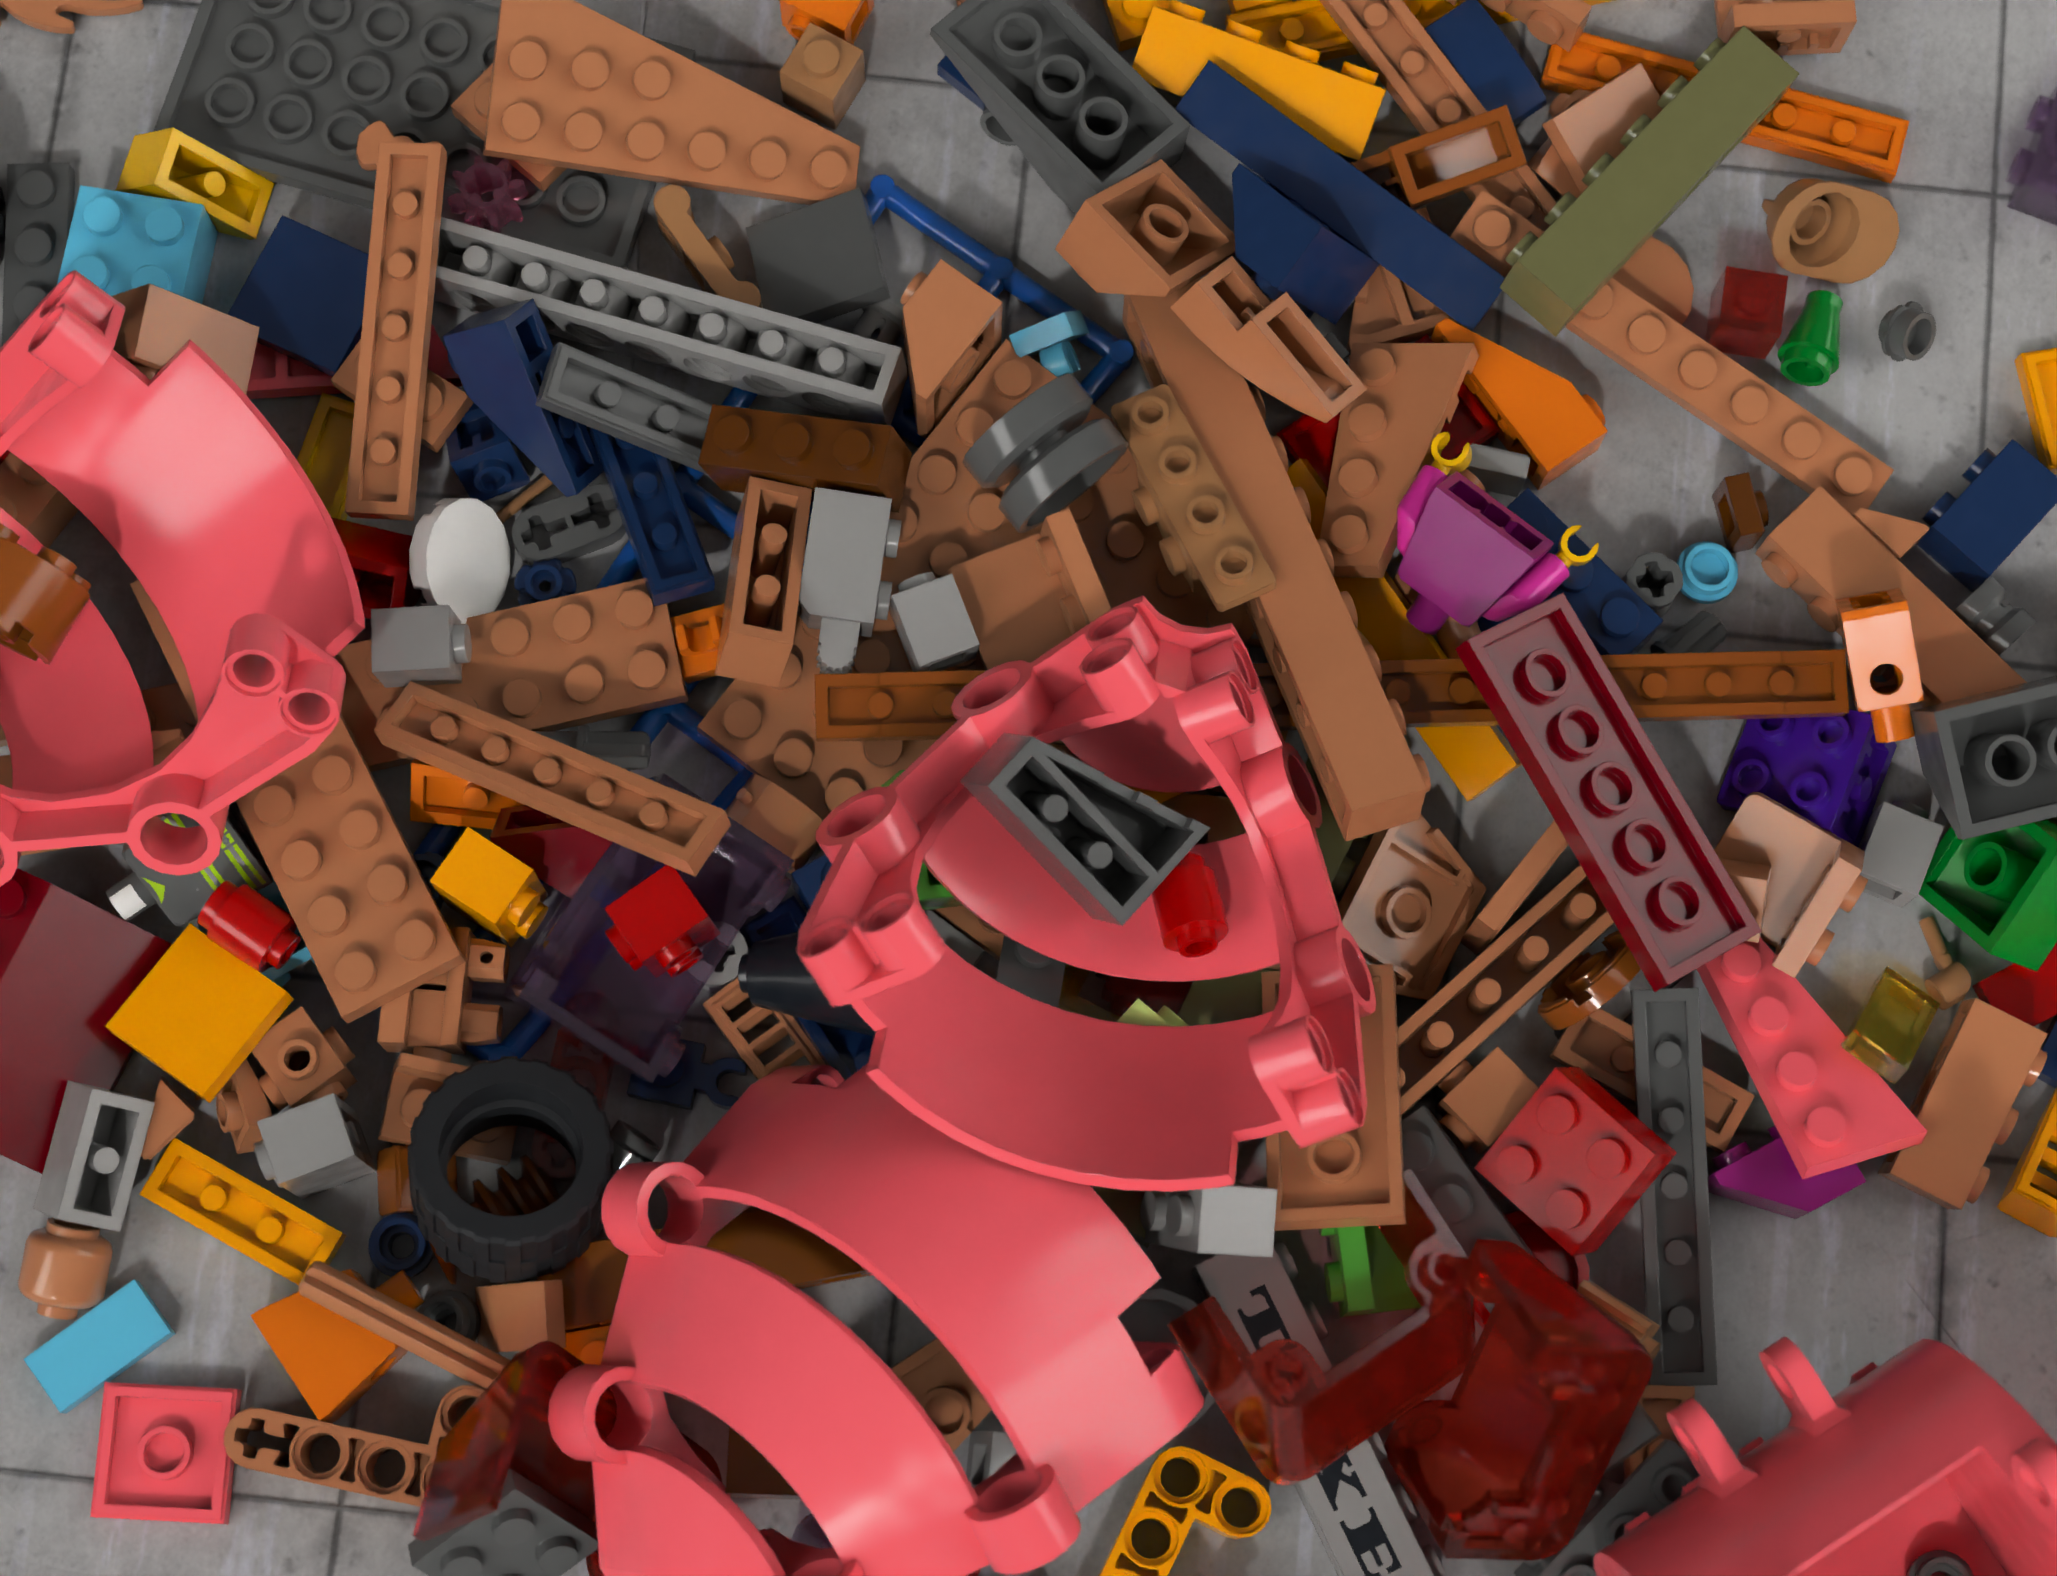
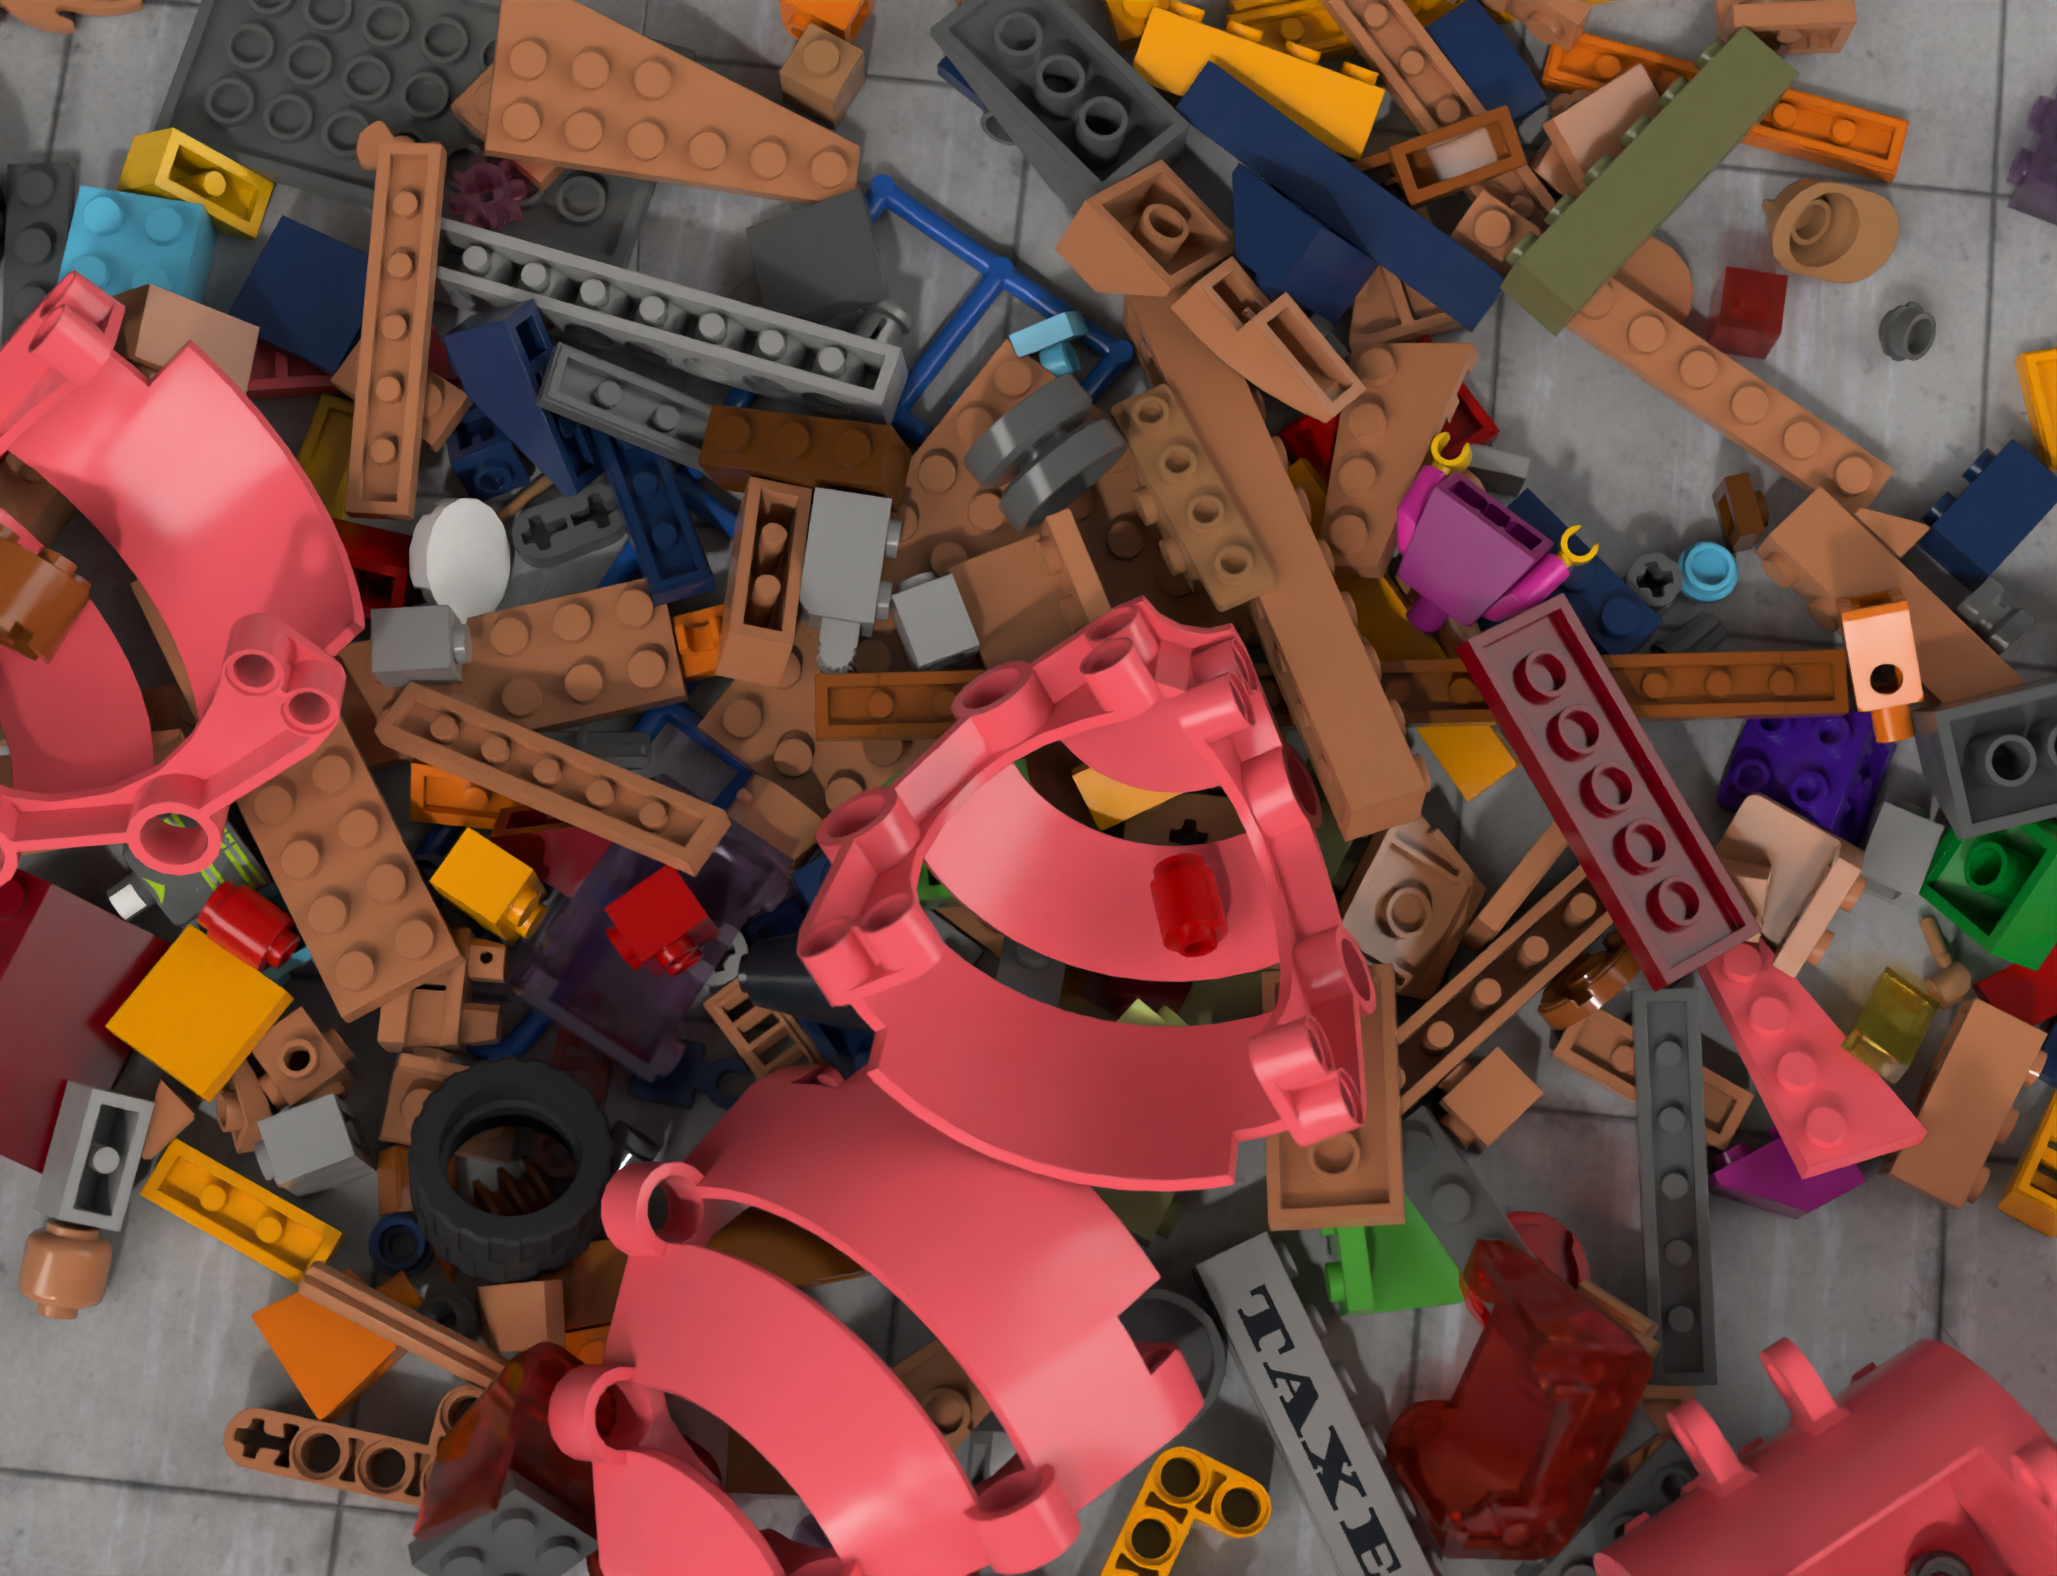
medium azure tile [23,1279,176,1414] -> none
coral tile [90,1382,242,1525] -> none
dark blue plate [514,558,577,606] -> none
medium nougat plate [654,185,762,308] -> none
nougat slope [900,259,1003,440] -> none
dark grey wedge [960,733,1210,926] -> none
light grey brick [1140,1182,1277,1257] -> none
clear red windscreen [1167,1168,1477,1486] -> none
orange slope [1431,318,1608,491] -> none
red brick [1474,1067,1677,1256] -> none
green cone [1778,290,1843,386] -> none

